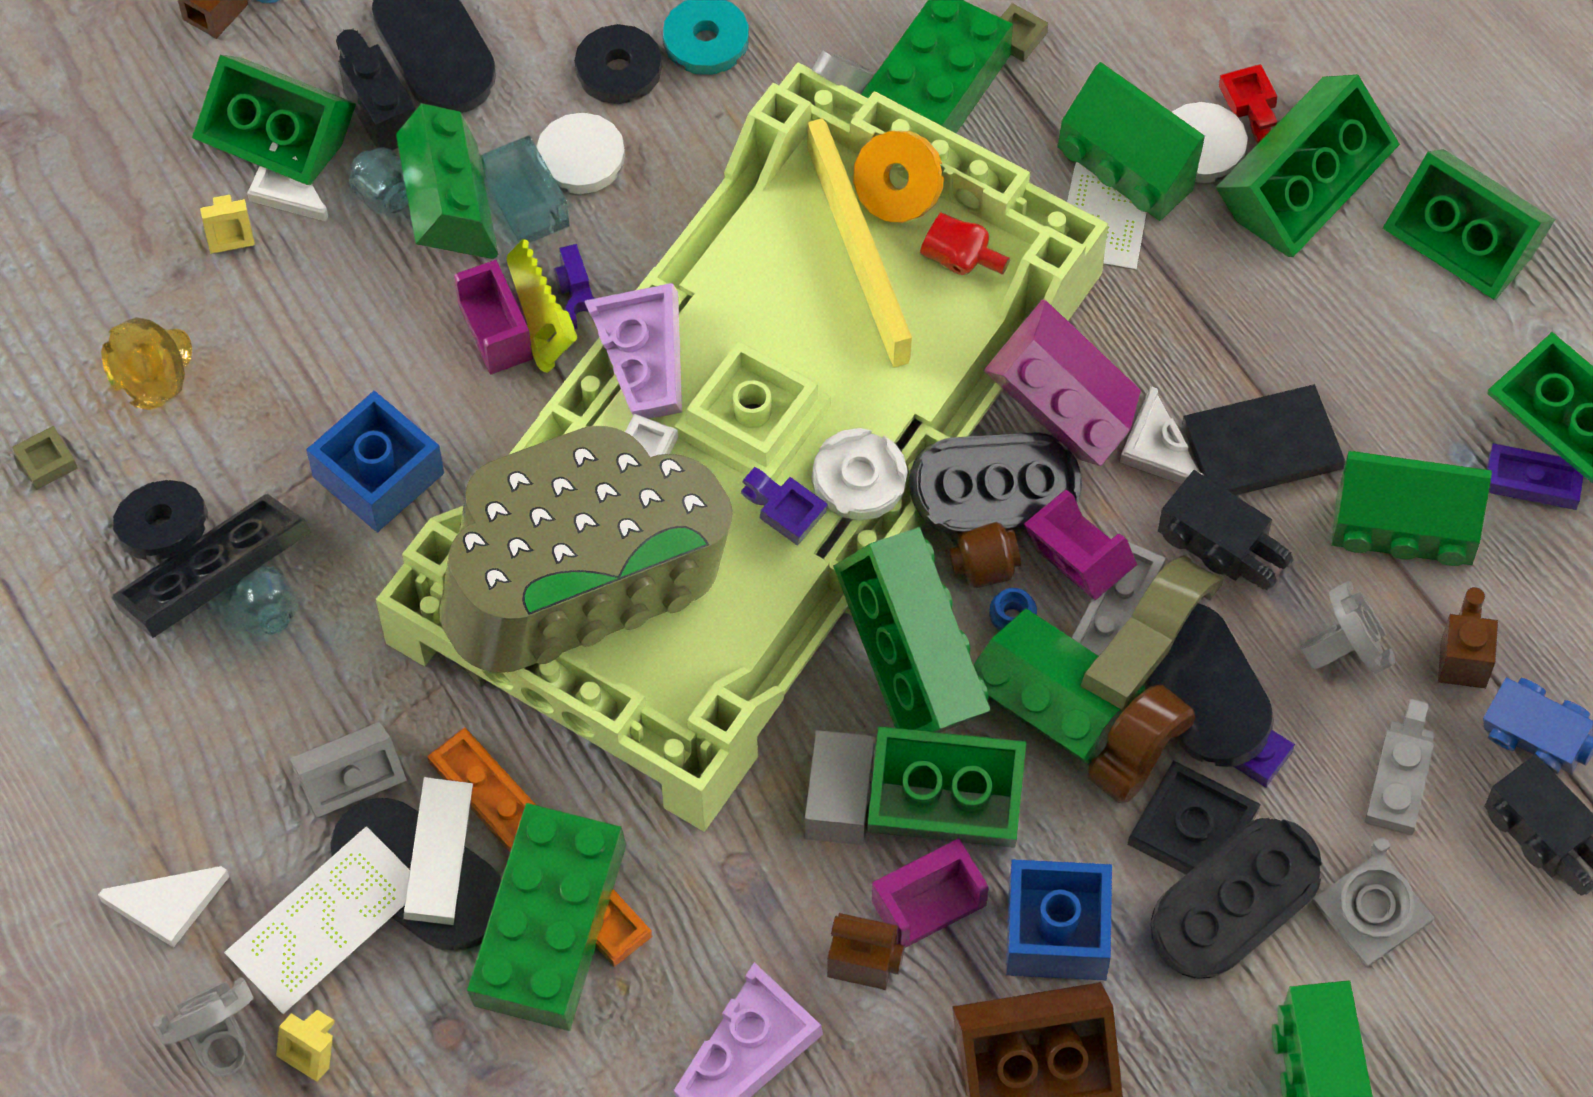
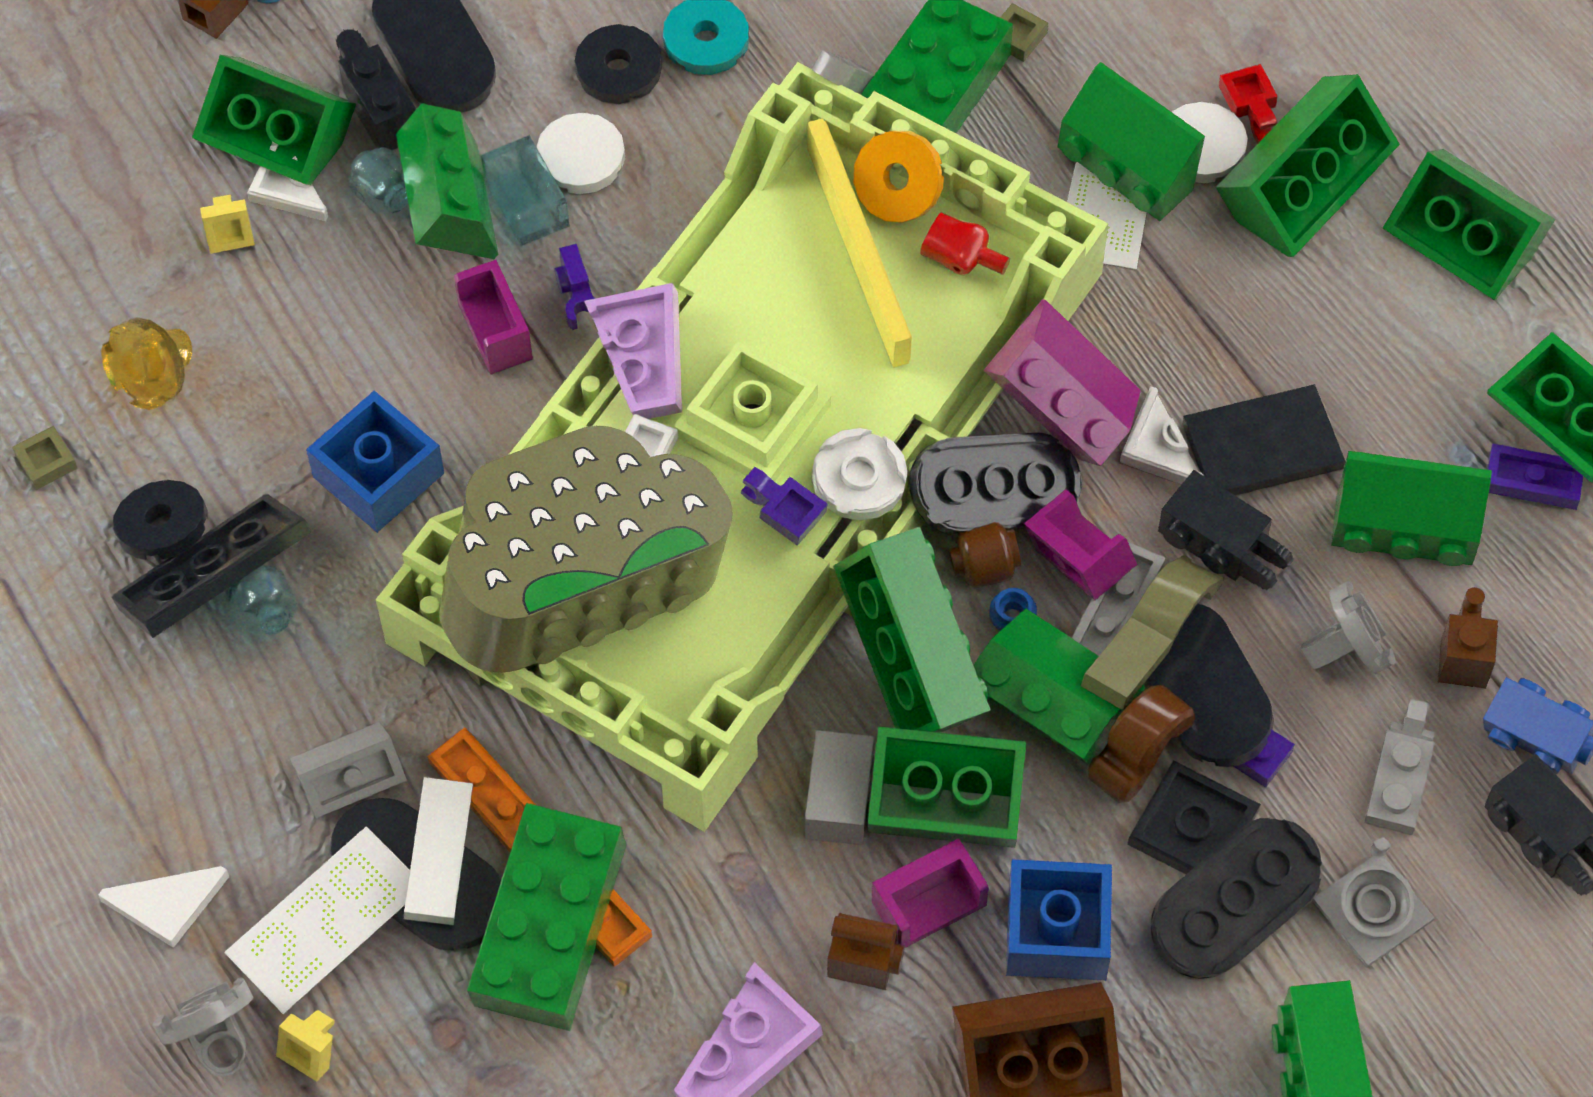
neon yellow piece [506,239,577,373] -> none

